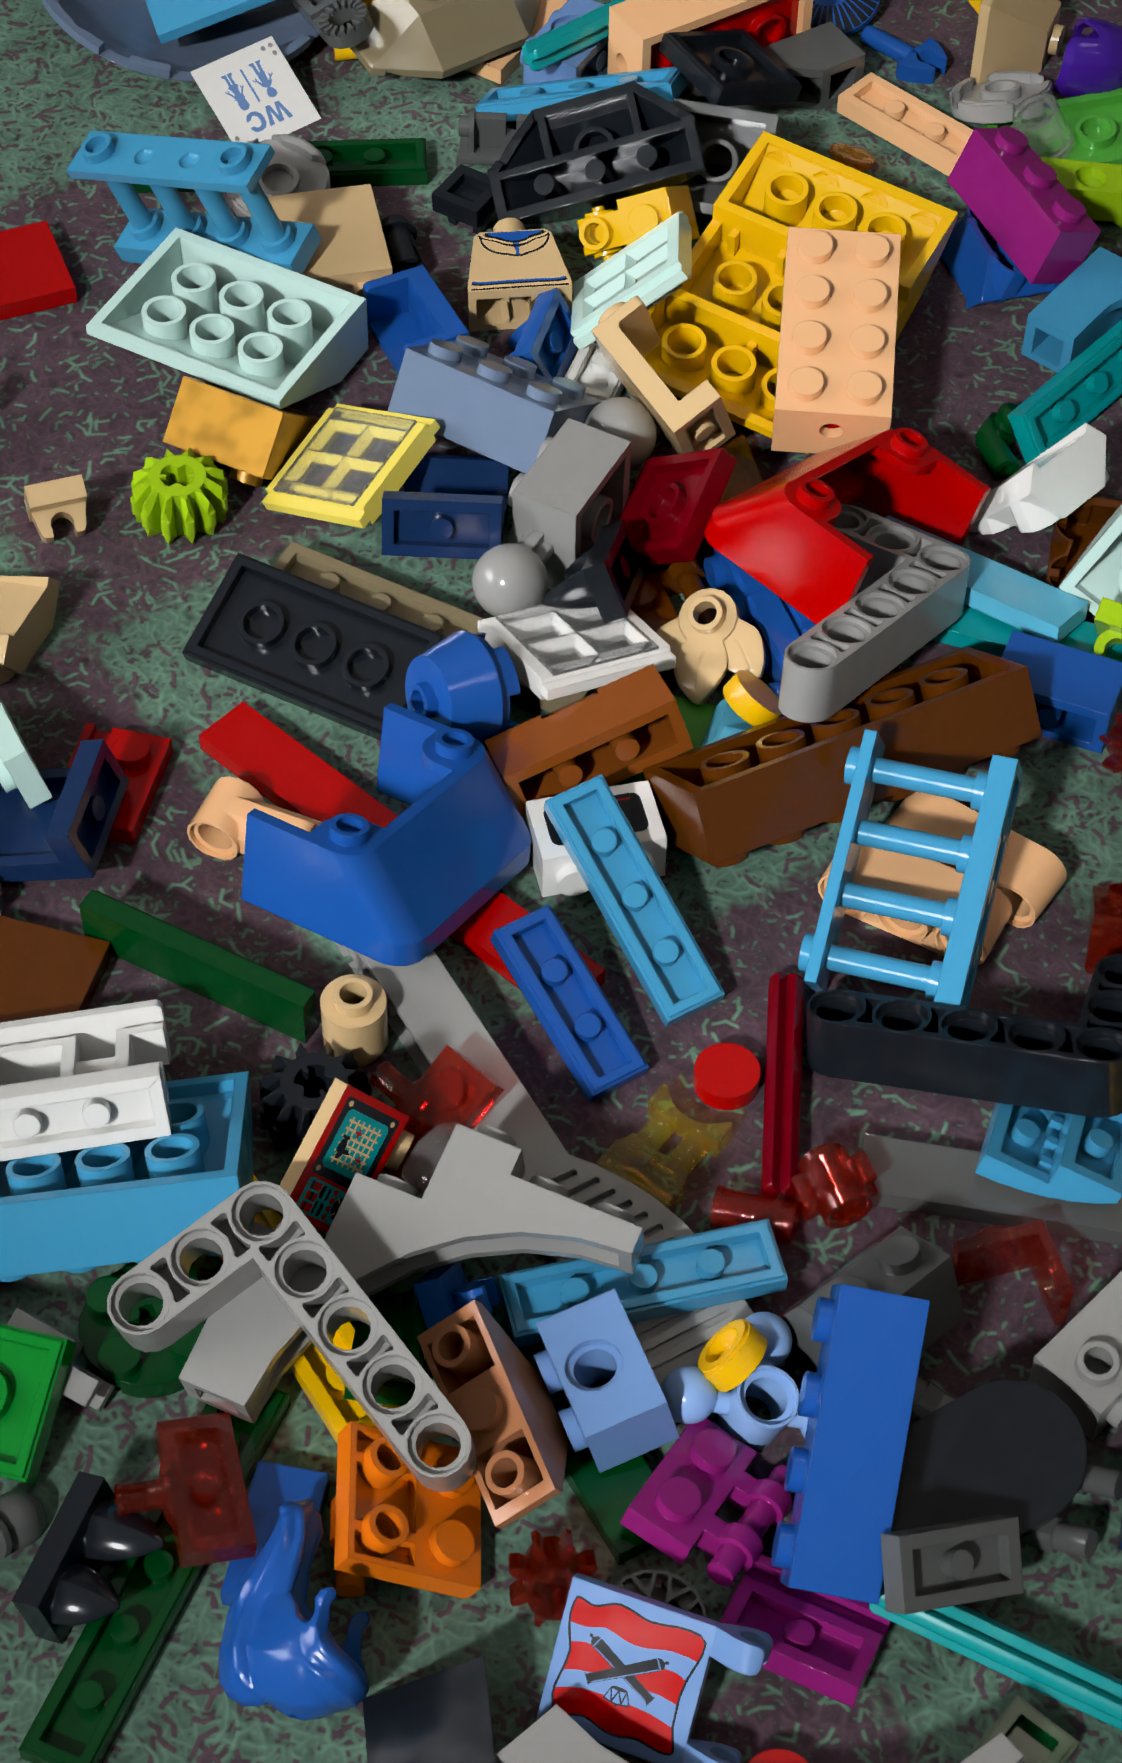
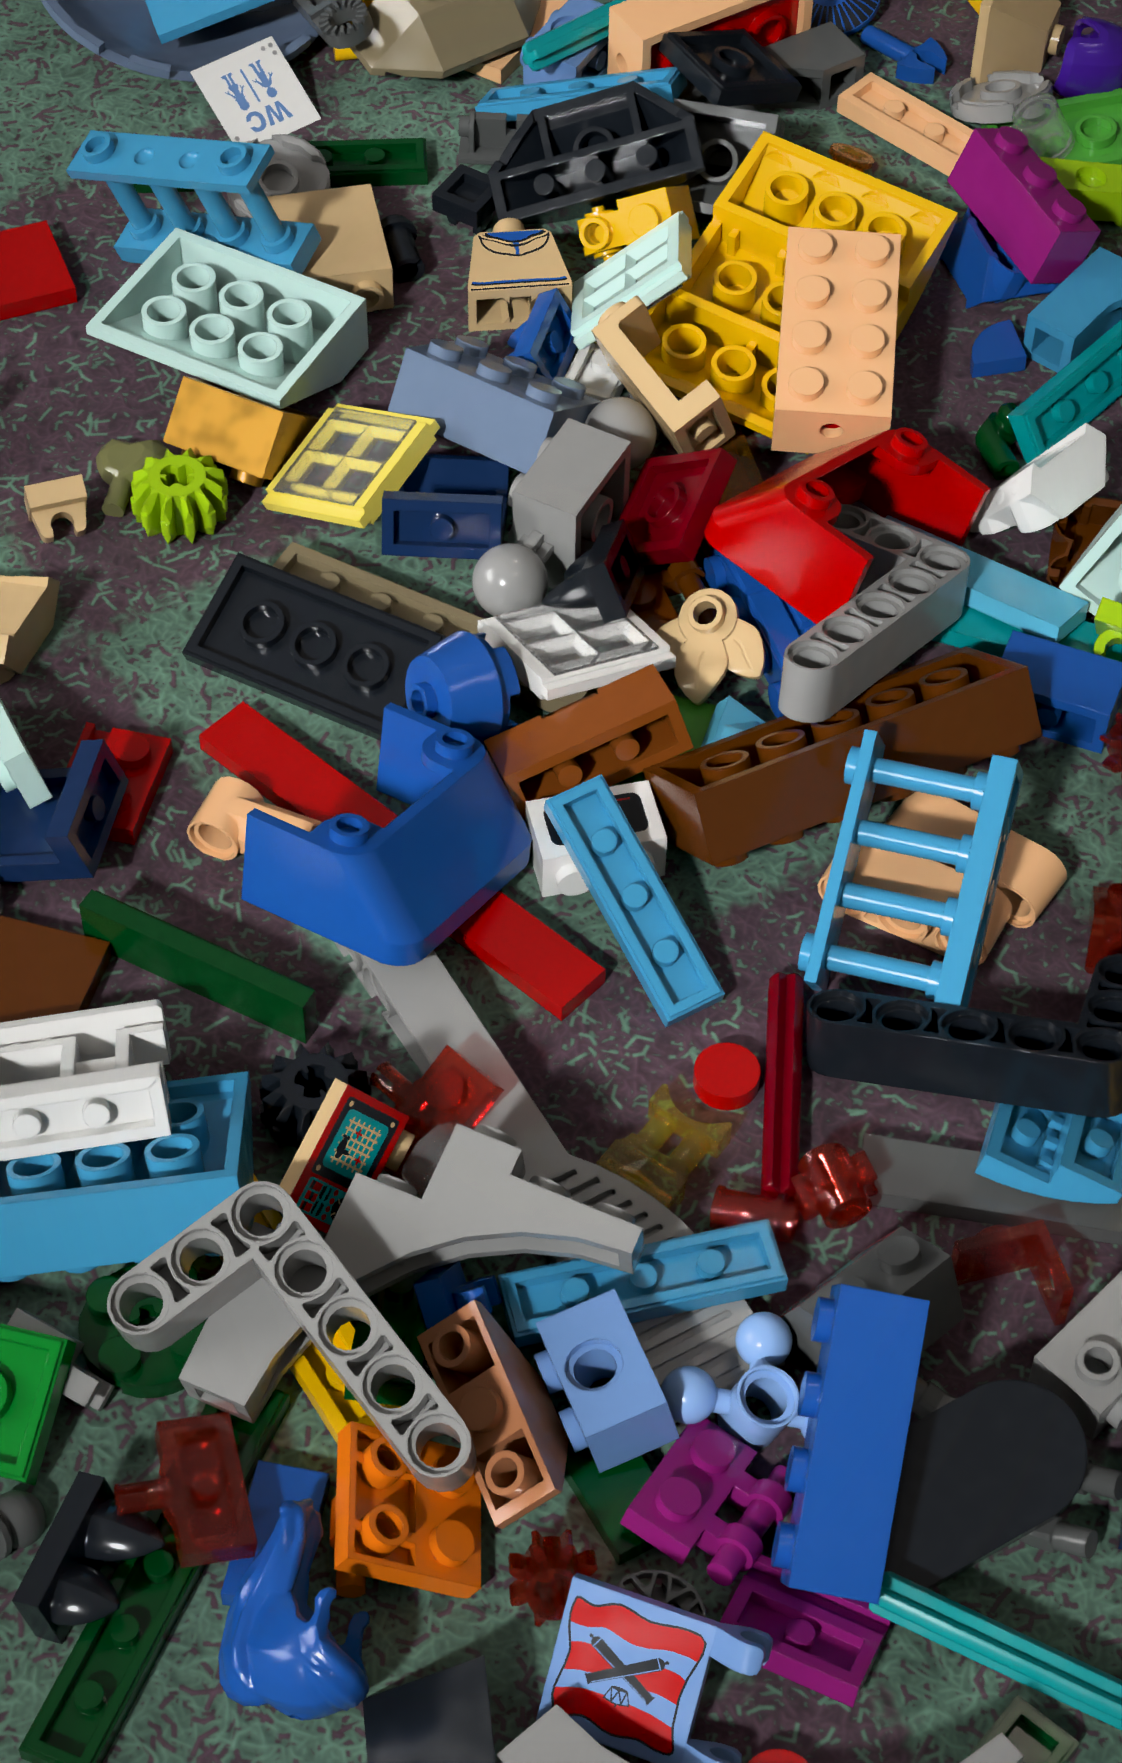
tan brick [320,974,389,1067] -> none
blue panel [363,265,469,374] -> none
blue tile [490,904,649,1102] -> none
yellow tile [697,1319,768,1392] -> none
yellow tile [723,670,782,727] -> none
dark grey plate [880,1514,1024,1615] -> none
none -> olive rock [96,439,167,518]
none -> blue tile [970,320,1027,378]

